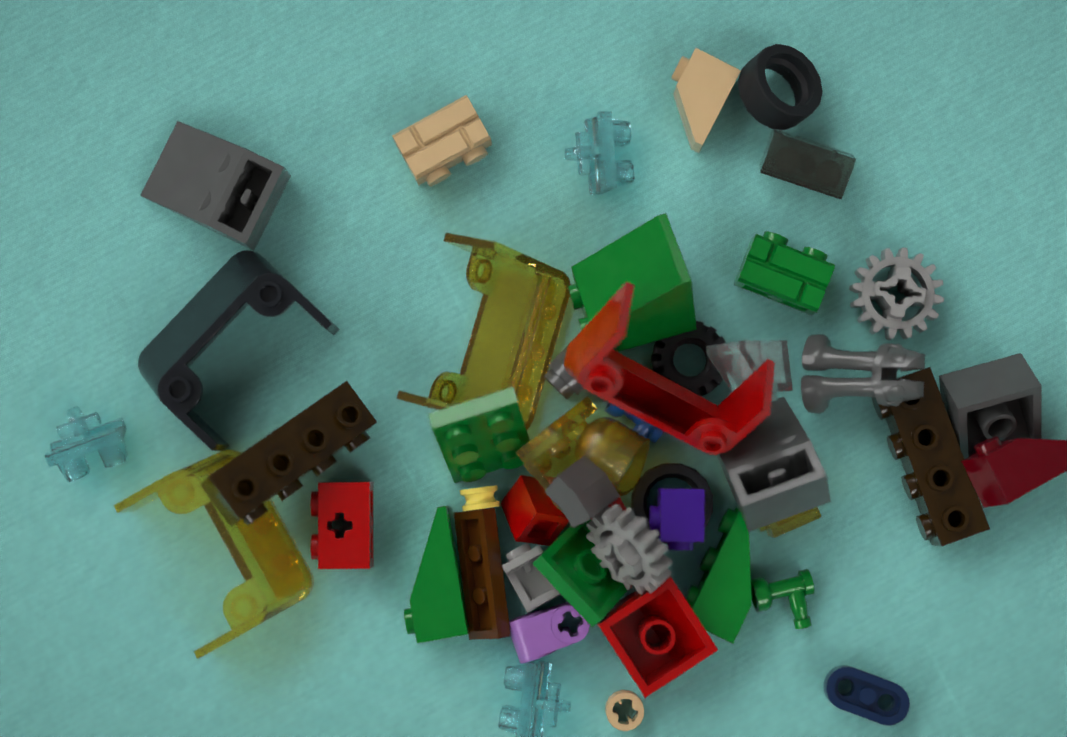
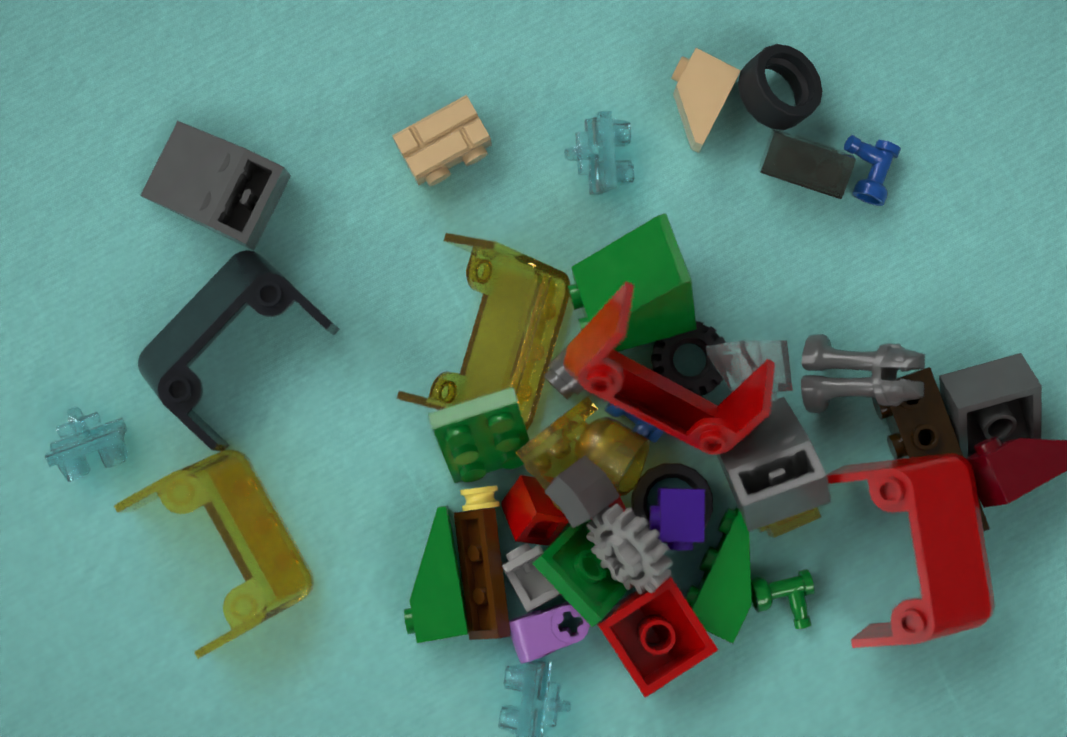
dark brown brick [200,381,377,527] -> none
red brick [310,482,374,569] -> none
tan bush [605,690,644,731] -> none
green brick [734,231,835,316] -> none
dark blue plate [823,665,910,725] -> none
light grey gear [849,247,944,340] -> none
none -> red windscreen [826,453,995,648]
none -> blue piece [844,135,901,206]

